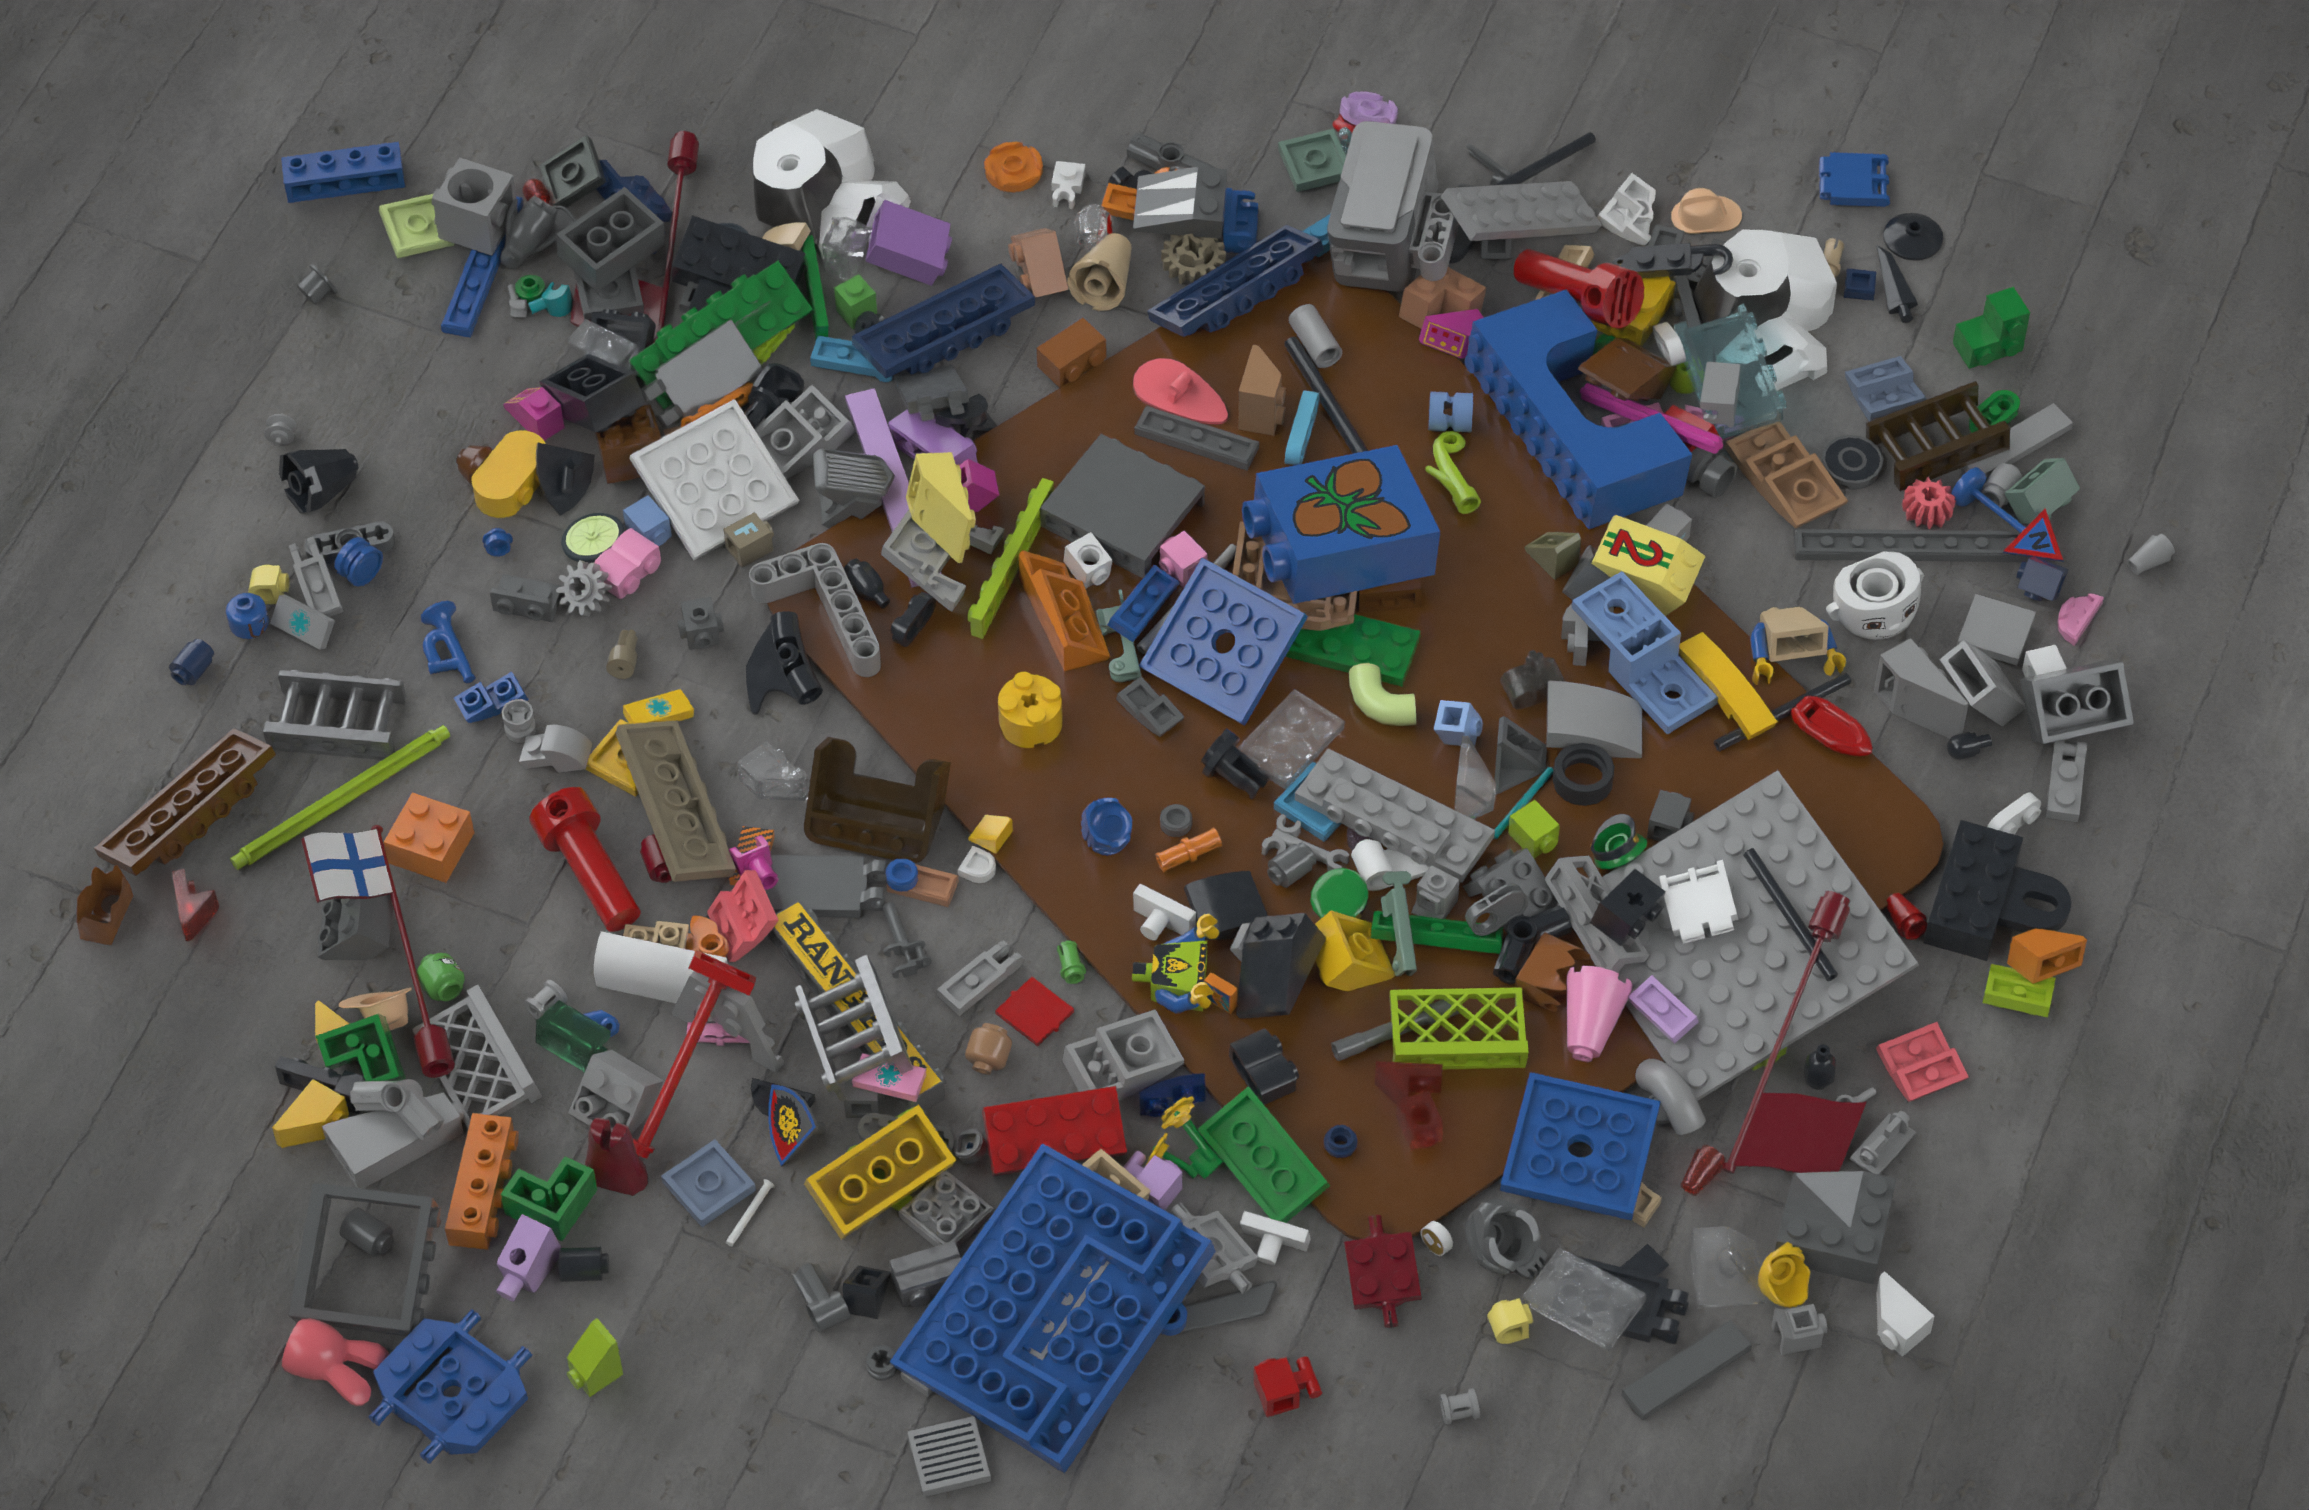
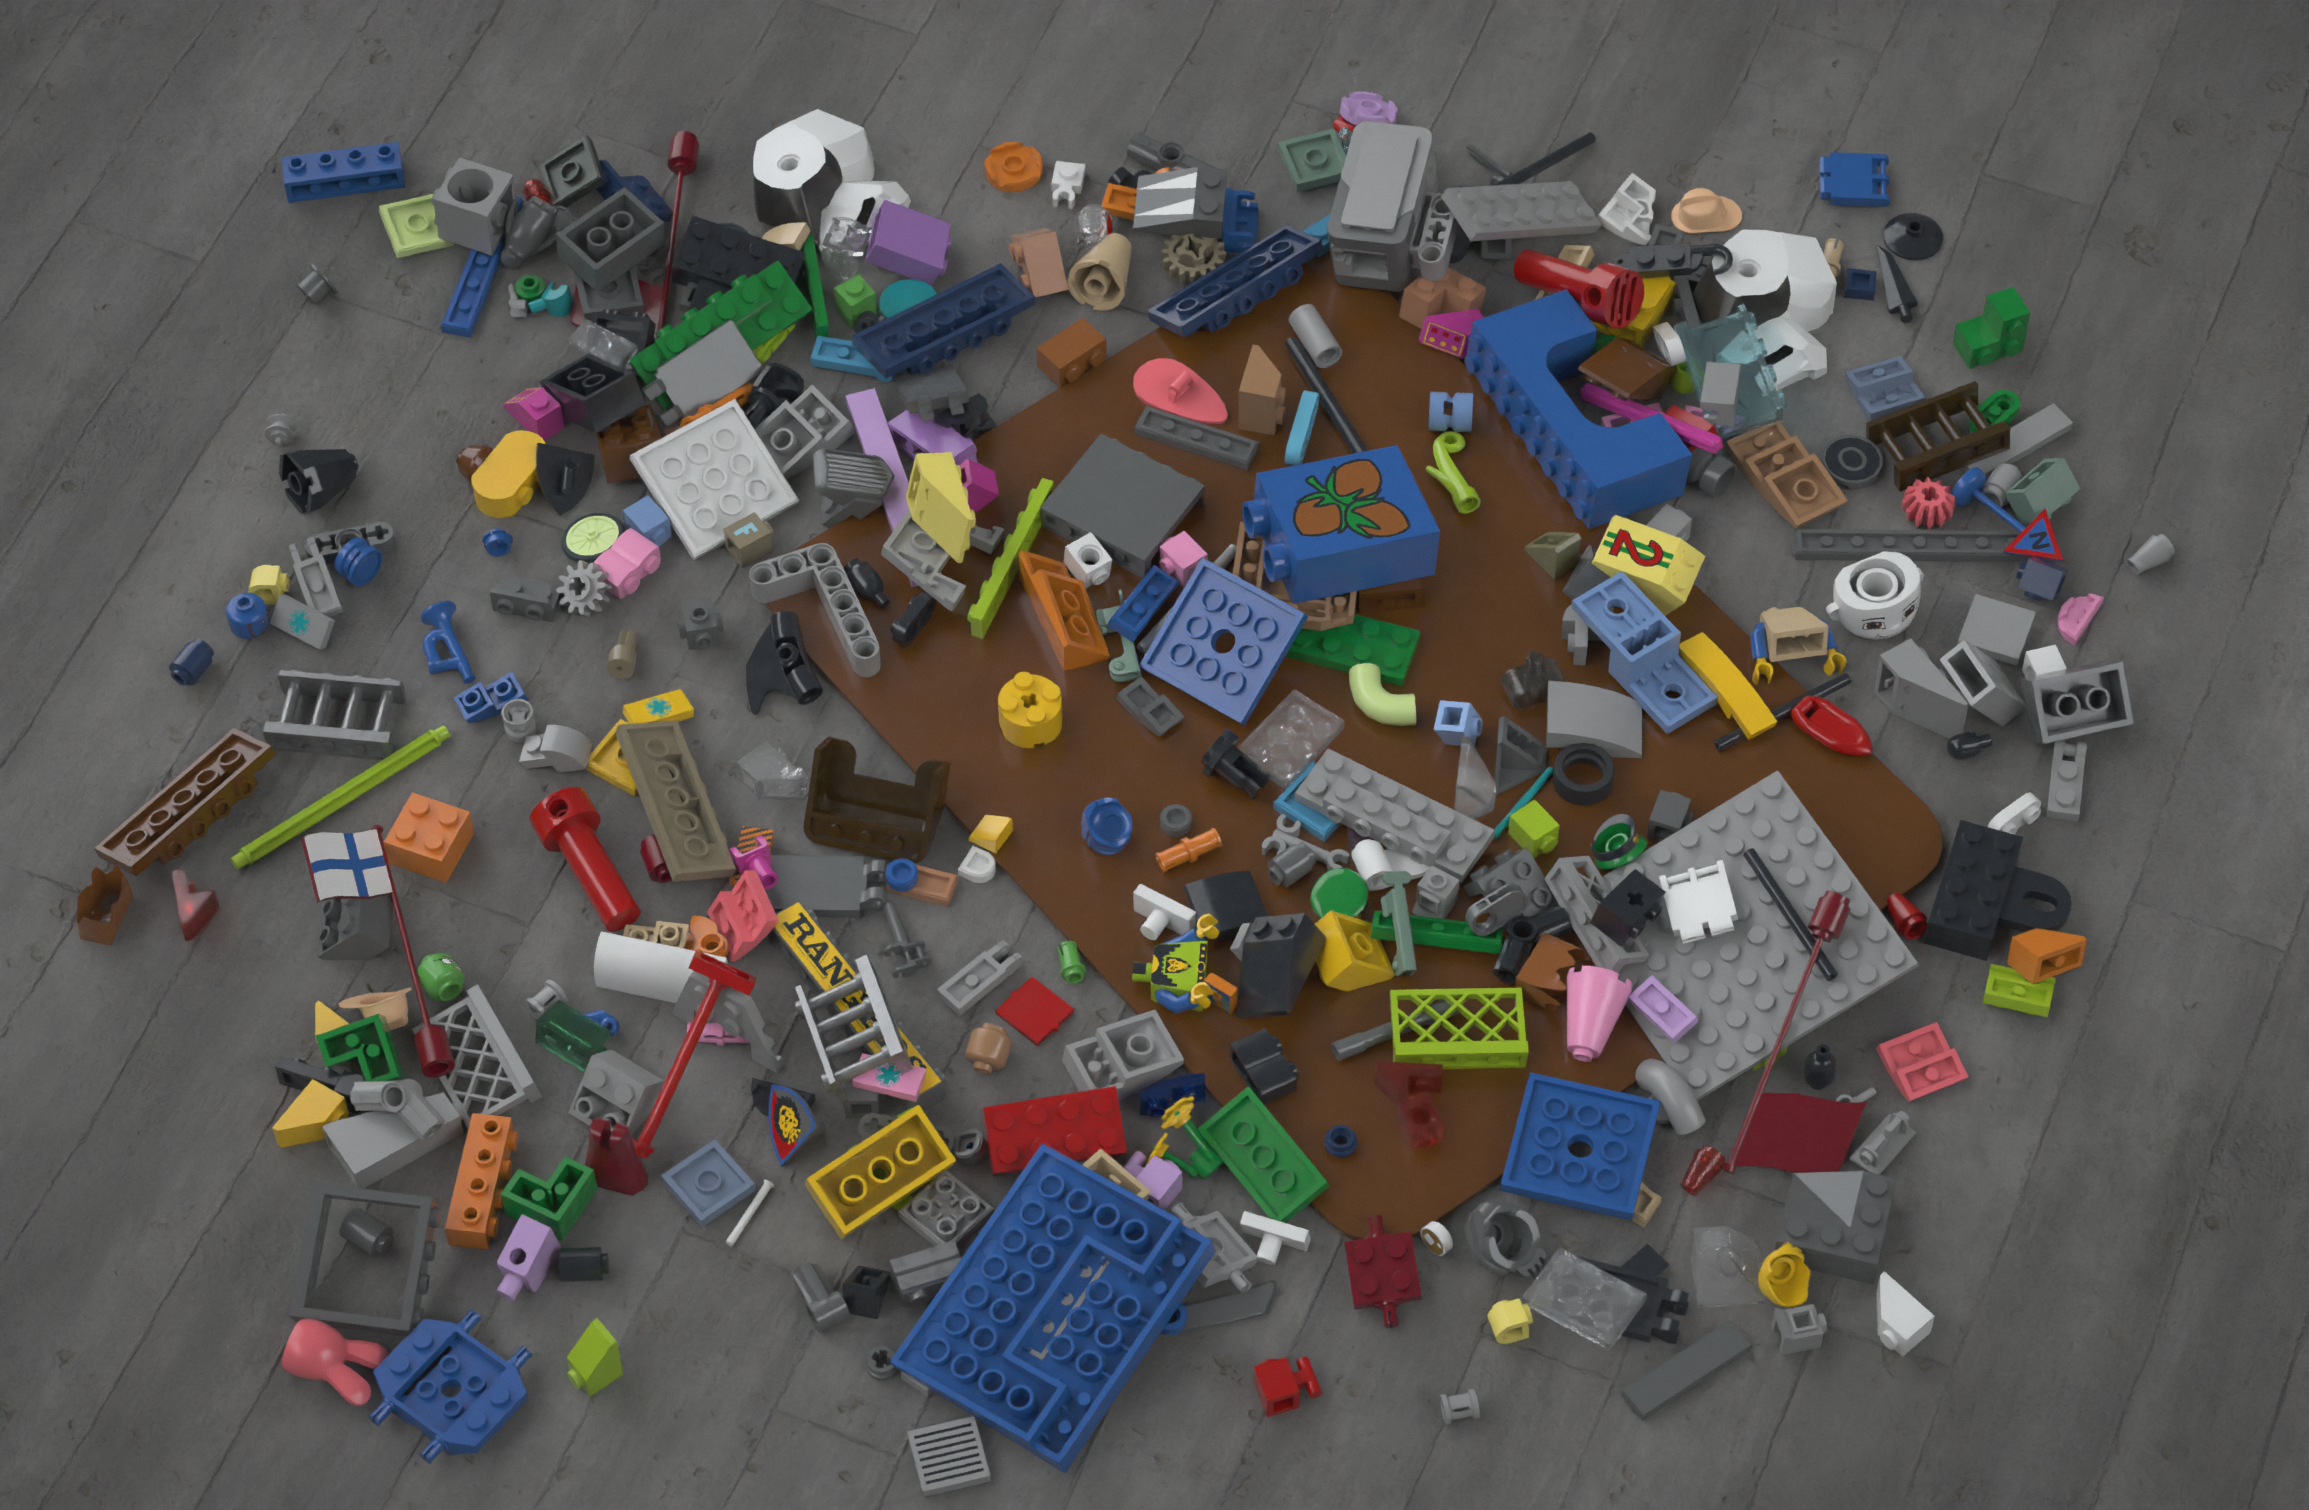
none -> teal tile [879,279,937,319]

